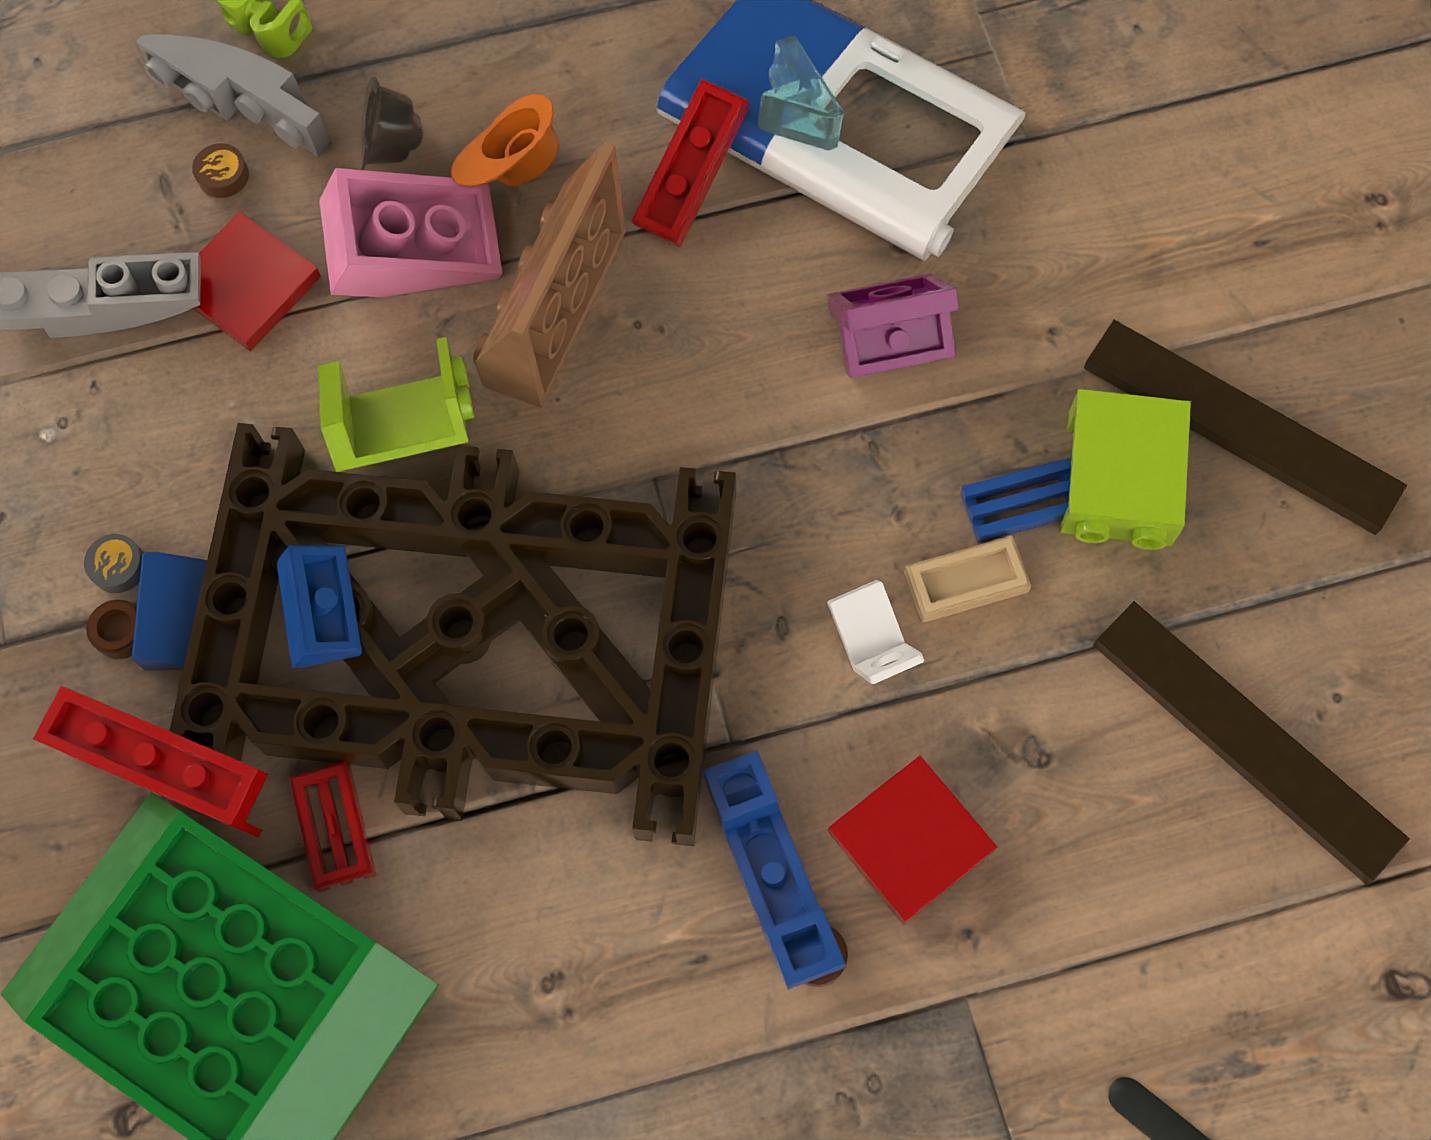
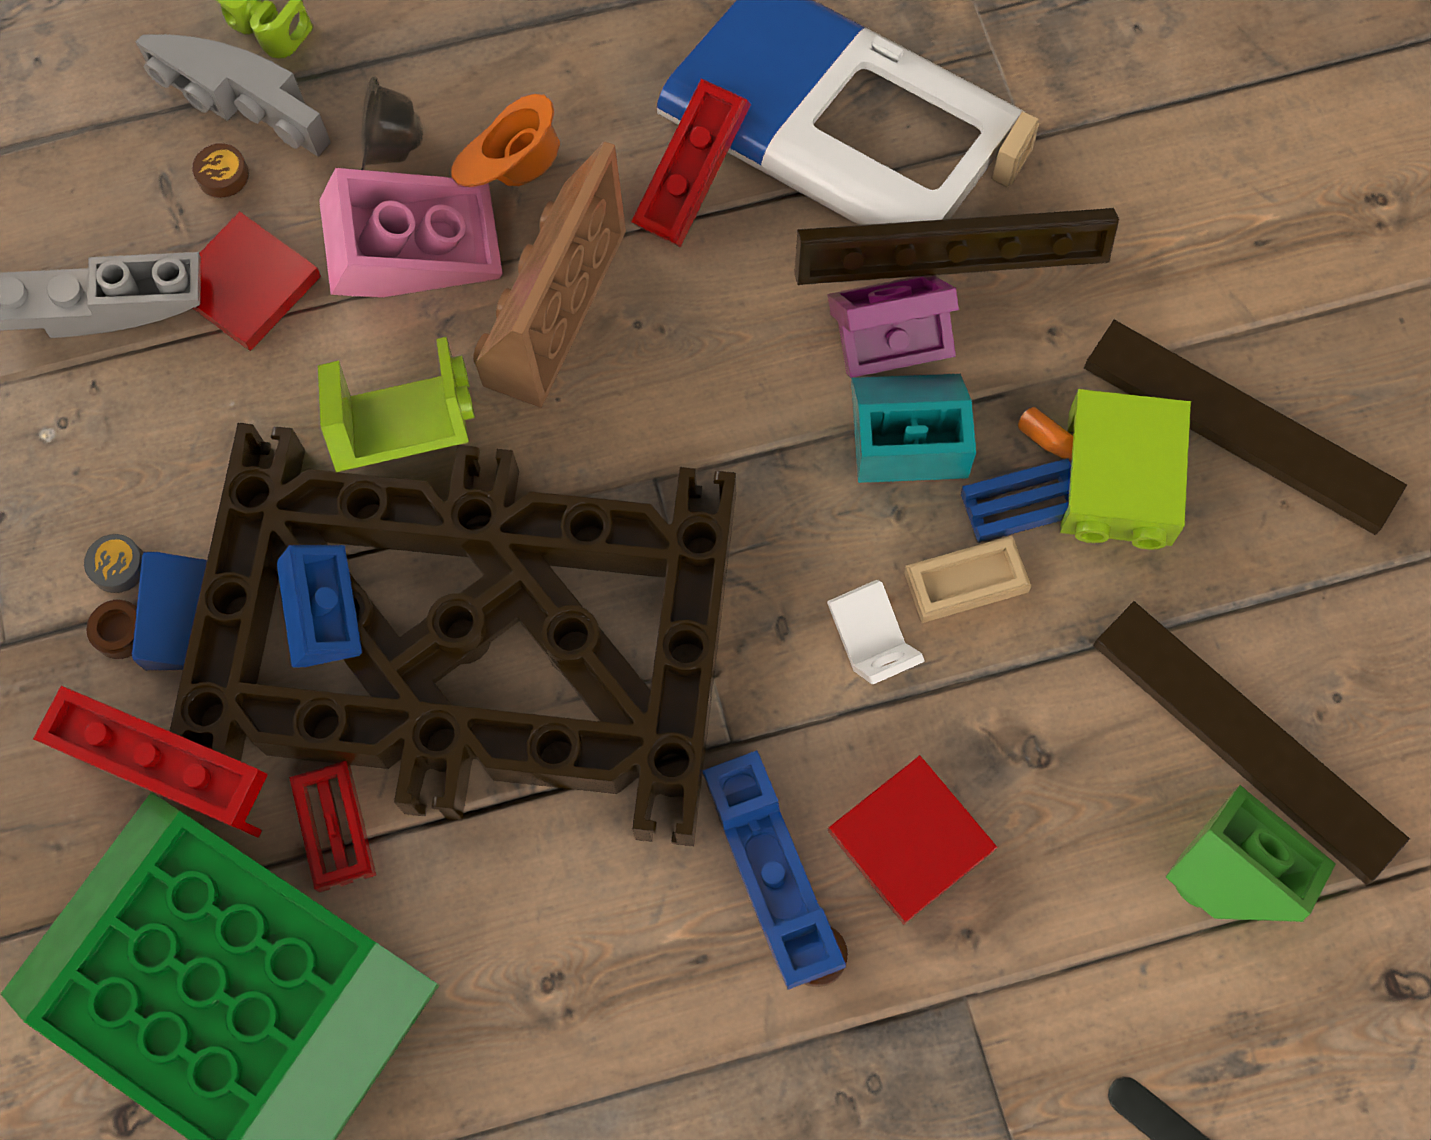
clear light blue slope [758,35,844,151] -> none
none -> dark brown tile [794,208,1119,285]
none -> teal slope [851,373,976,483]
none -> tan tile [992,111,1040,187]
none -> orange arm [1018,407,1073,463]
none -> bright green slope [1165,785,1336,922]

